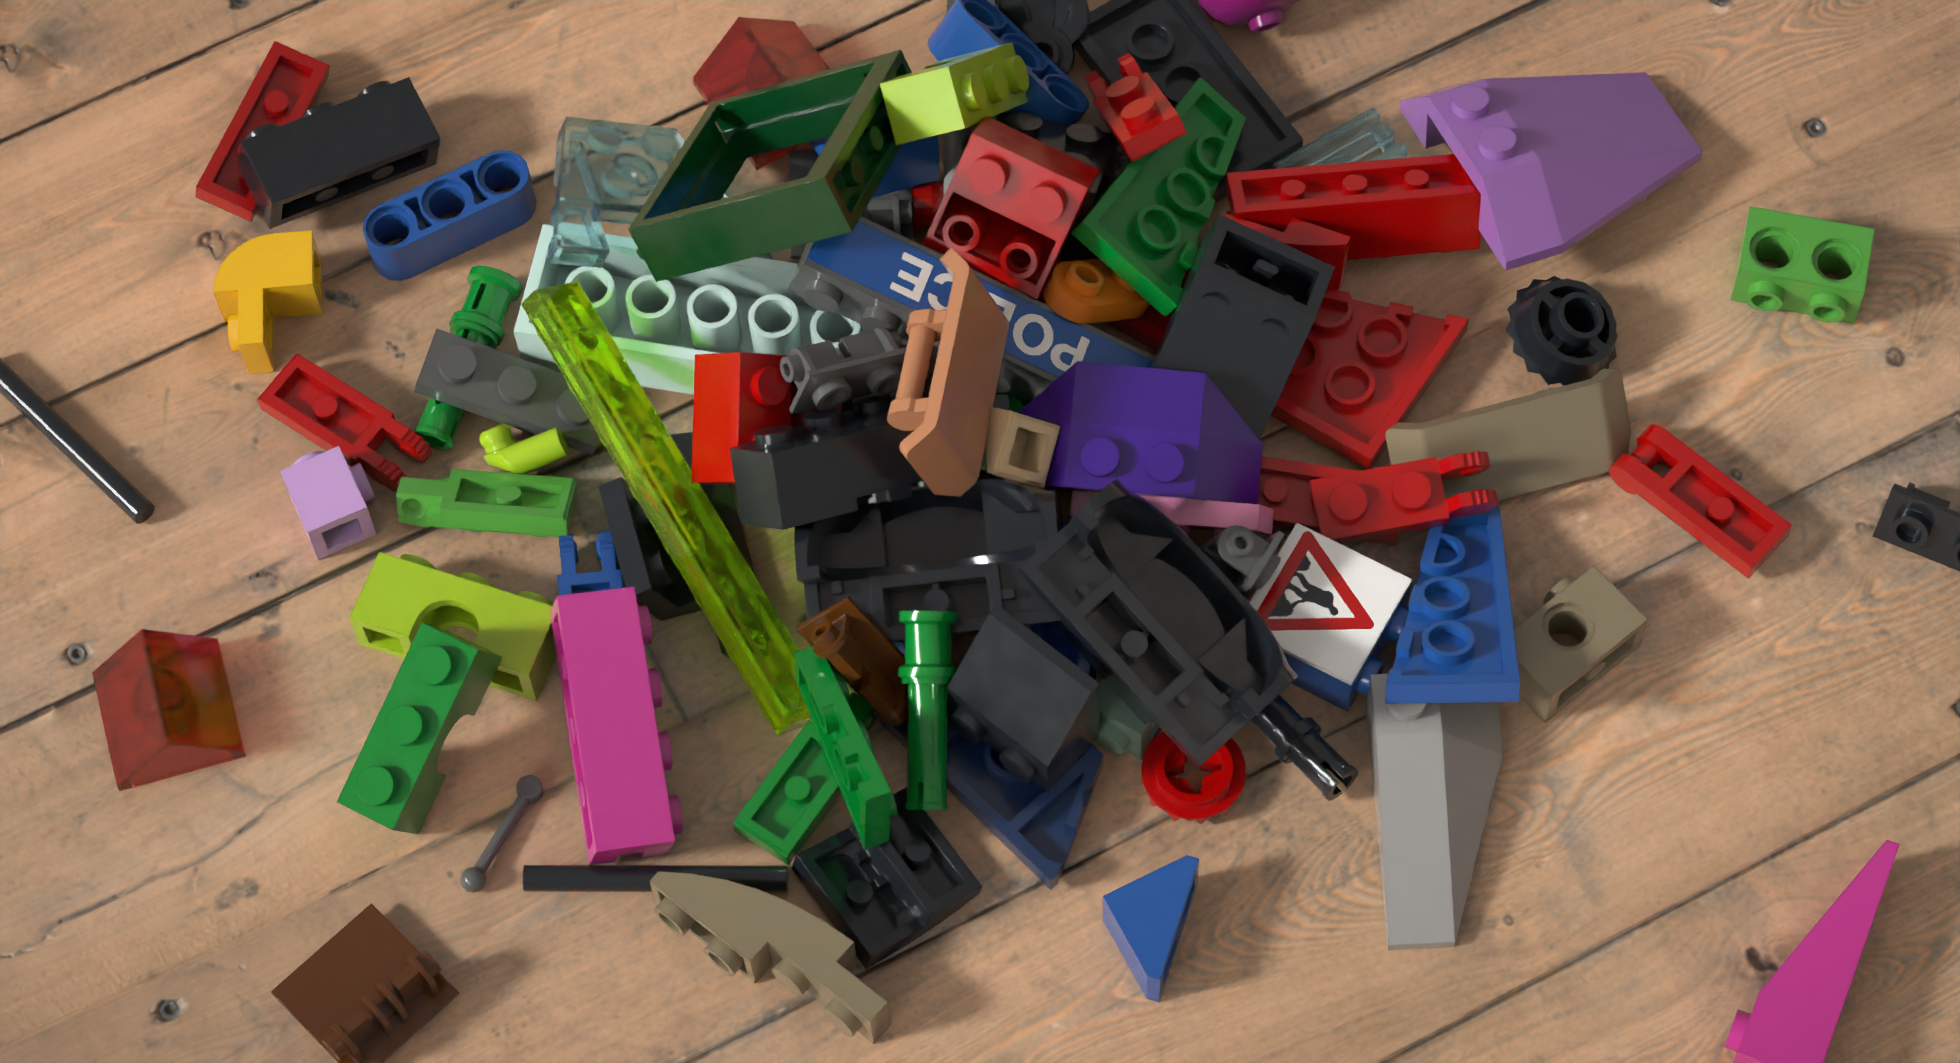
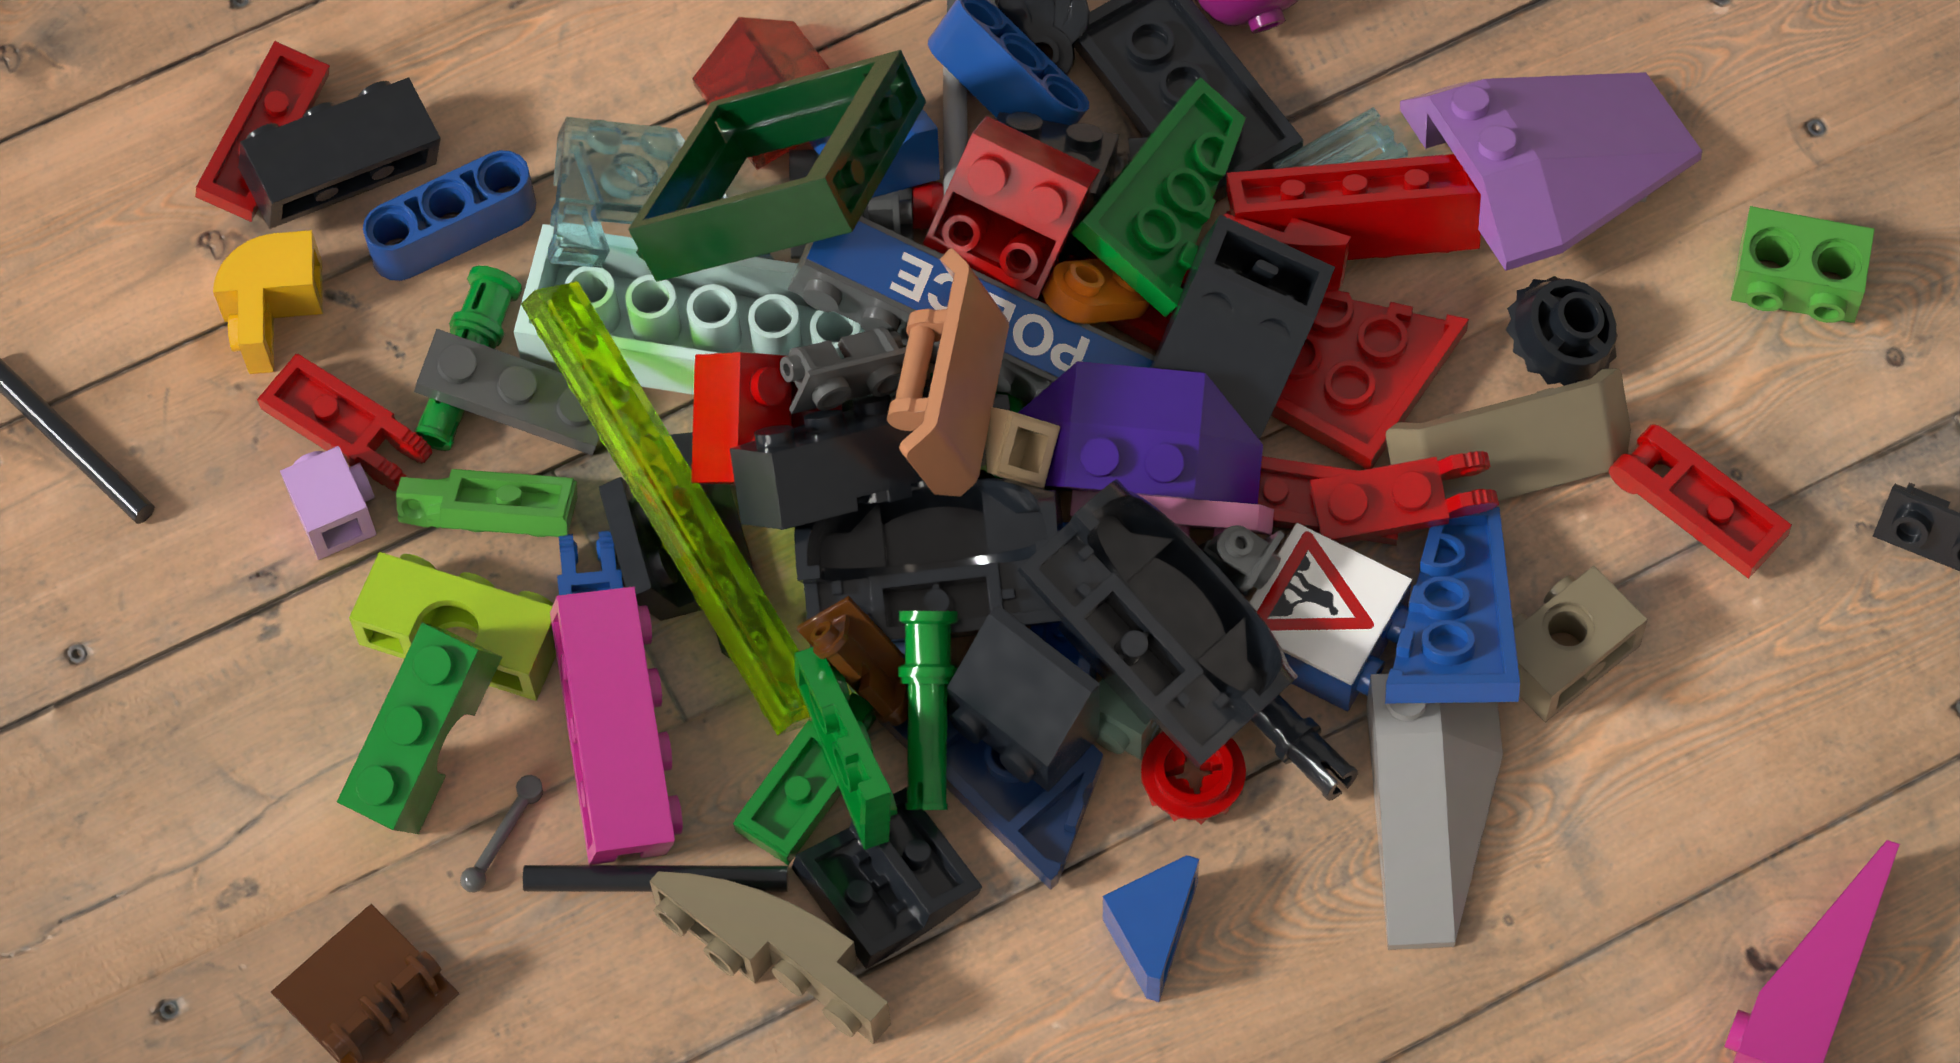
clear red slope [92,629,246,791] -> none
lime arm [479,423,569,474] -> none
lime arch [880,42,1029,145] -> none
red hinge [1084,53,1187,162] -> none

